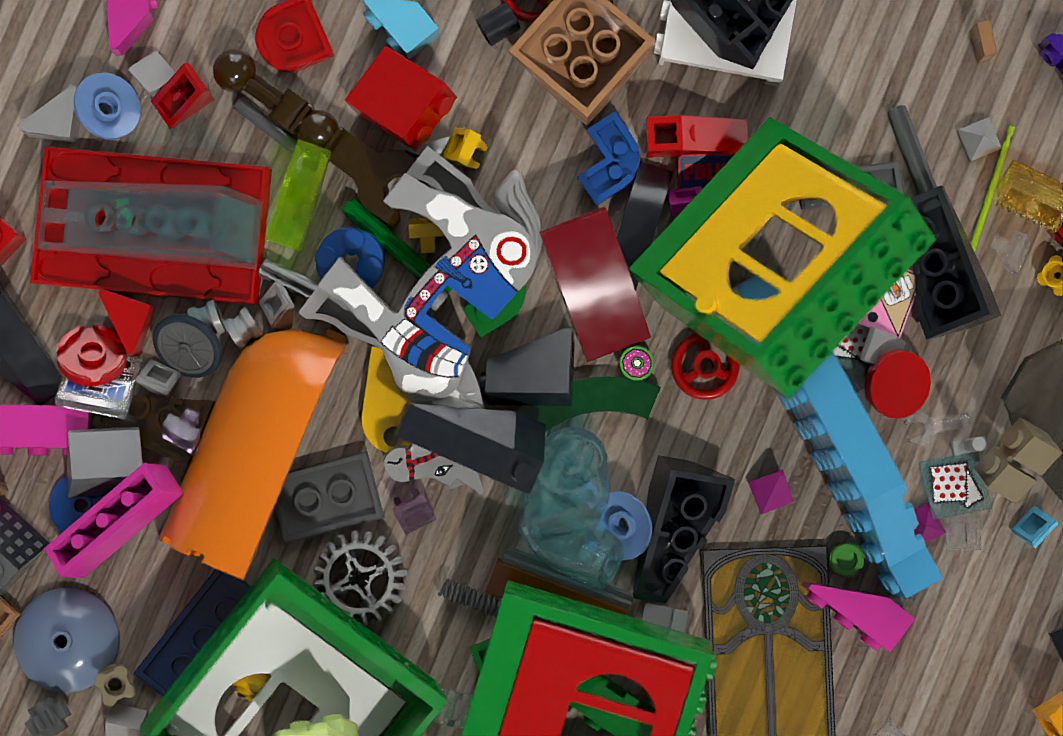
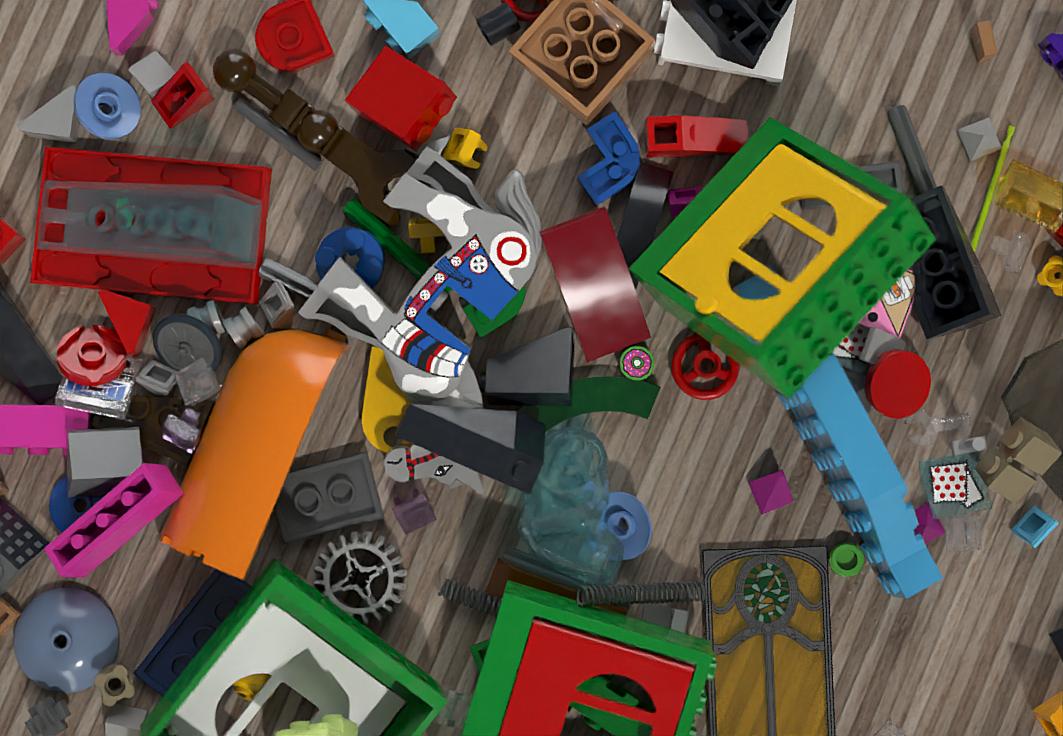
clear neon green slope [265,139,332,253] -> none
black wedge [633,455,735,603] -> none
slope [676,152,737,189] -> none
dark pink slope [801,581,915,652] -> none
none -> clear tile [174,358,221,406]
none -> dark grey piece [577,581,706,607]

